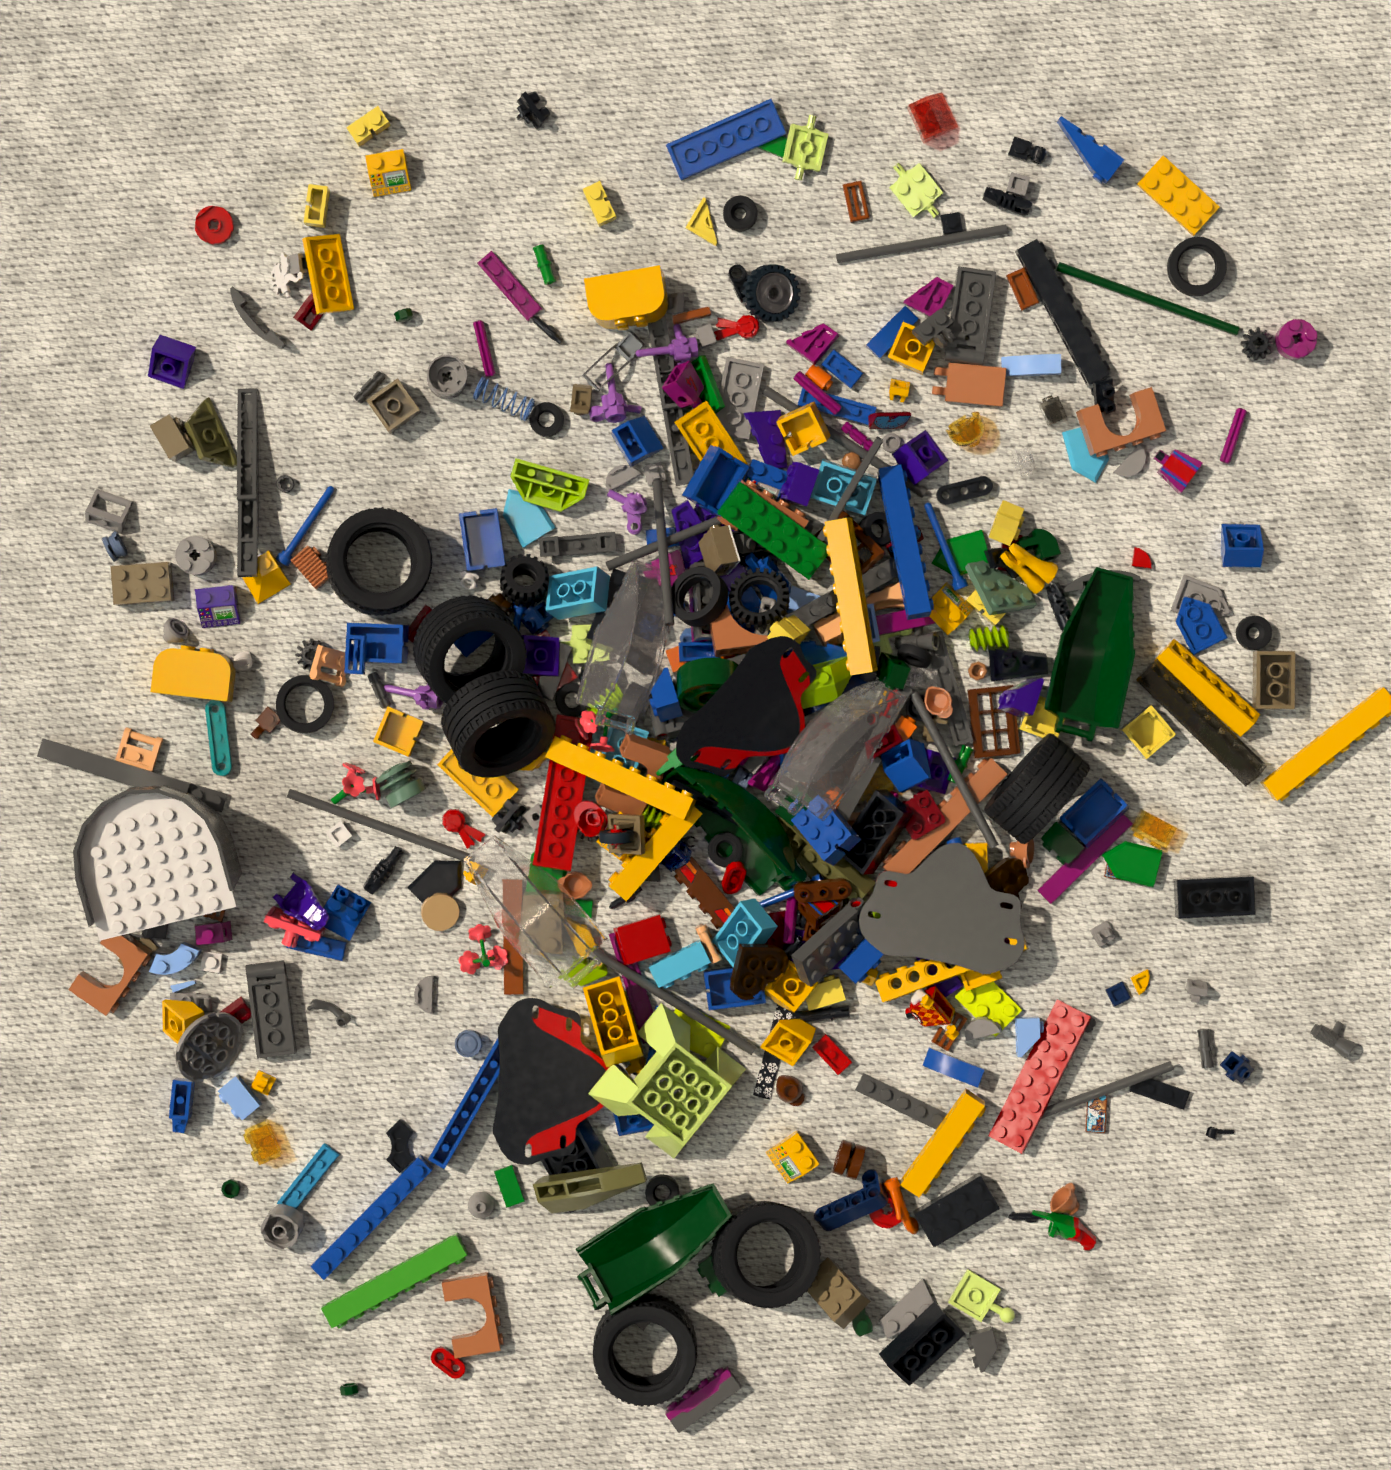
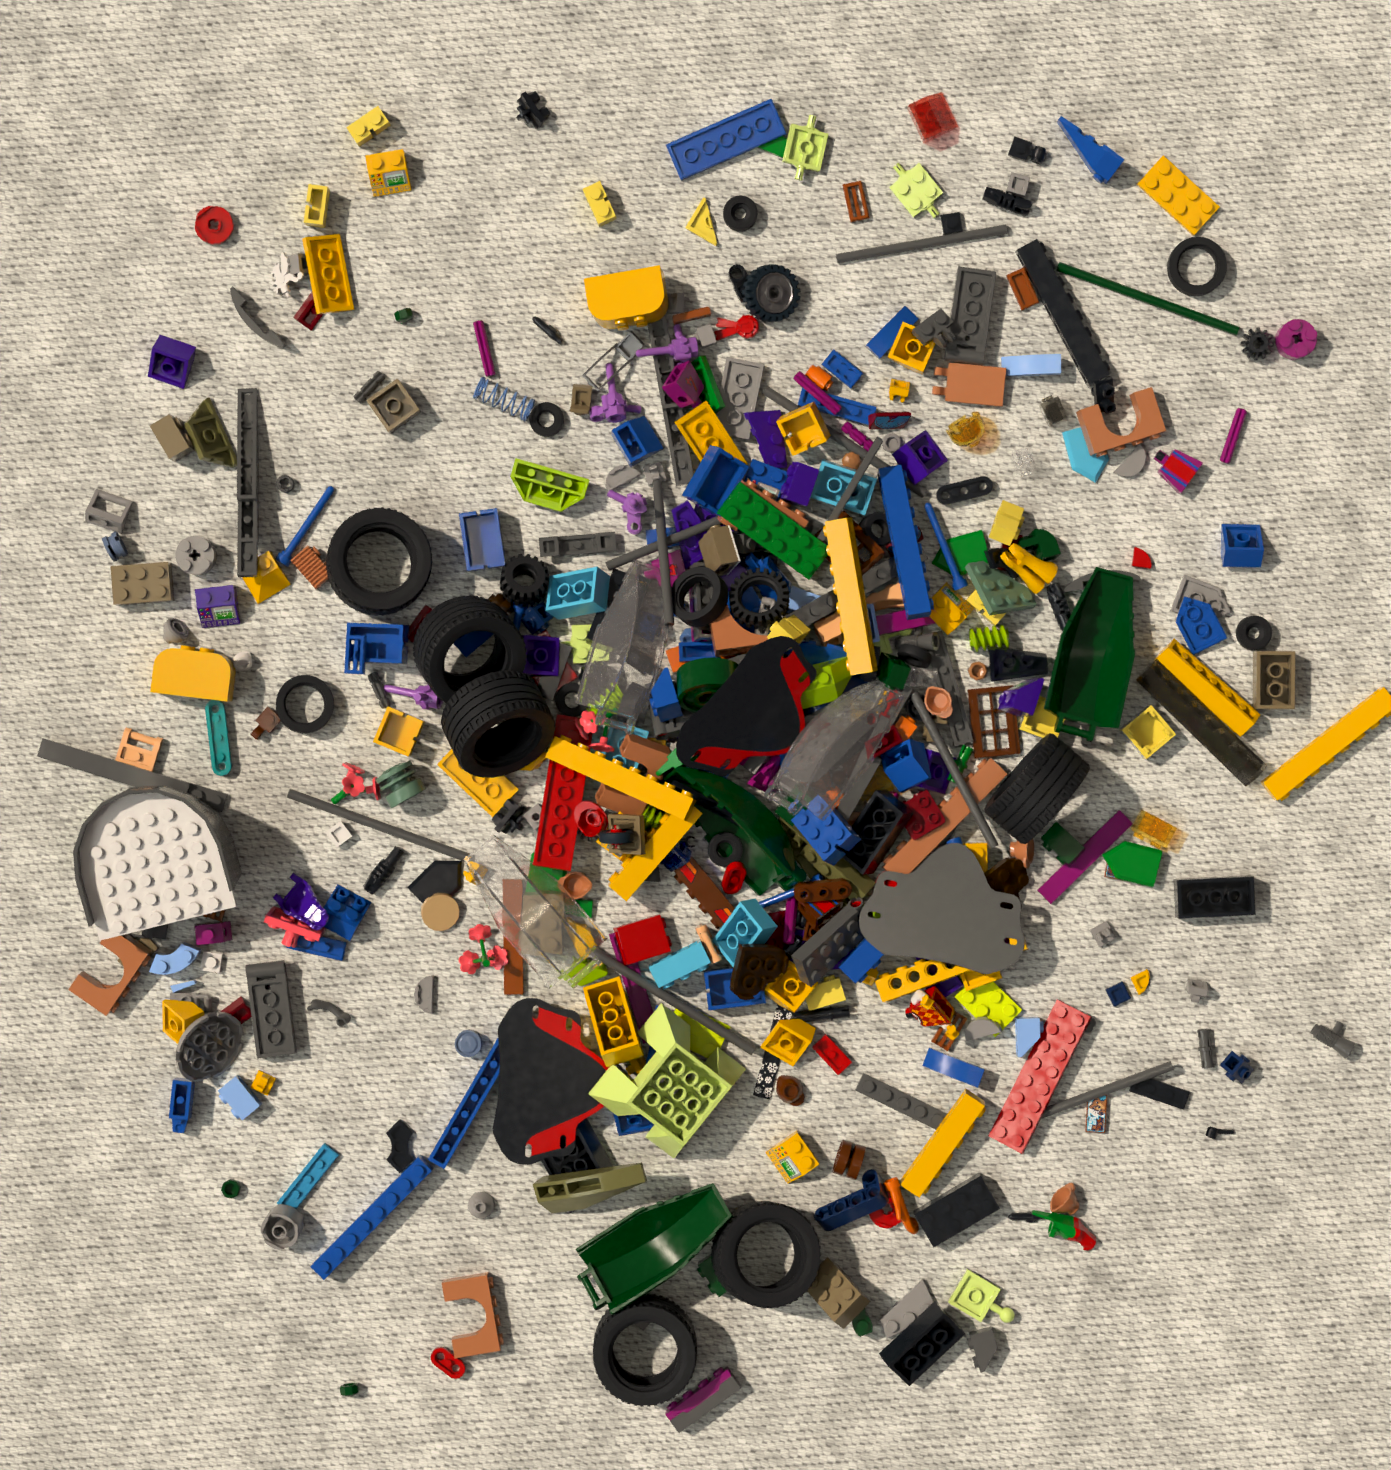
clear yellow brick [243,1119,283,1165] -> none
black gear [295,638,326,671] -> none
light nougat plate [310,645,346,687] -> none
bright green brick [321,1233,468,1329] -> none
light grey wheel [427,354,467,399] -> none
red piece [442,809,485,849] -> none
white plate [460,571,479,590] -> none
magenta tile [477,251,542,321] -> none
green tile [494,1165,525,1208] -> none
medium azure tile [503,489,555,548] -> none
green pin [533,244,556,285] -> none
black piece [609,886,643,909] -> none
black tyre [645,1174,680,1206] -> none
sand blue wheel [732,767,753,789] -> none
magenta wing [786,323,839,365] -> none
magenta wing [903,277,954,317] -> none
blue piece [1059,778,1129,849] -> none

